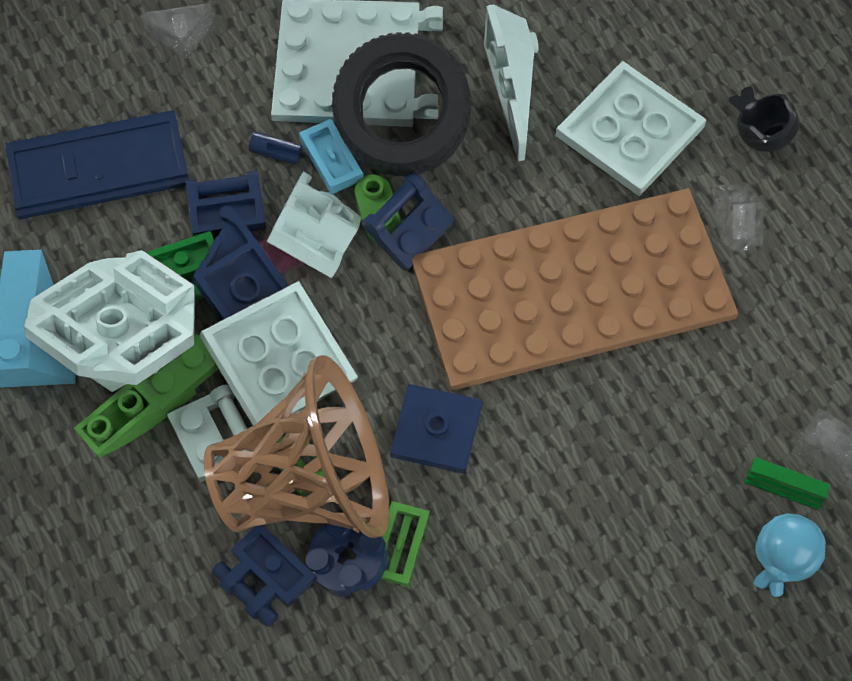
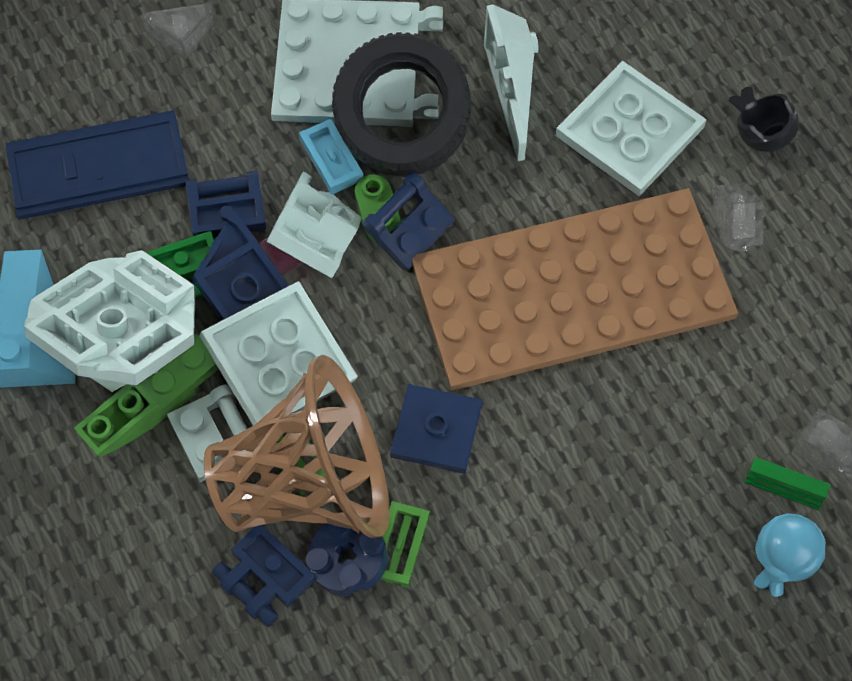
dark blue piece [249,131,303,165] -> none

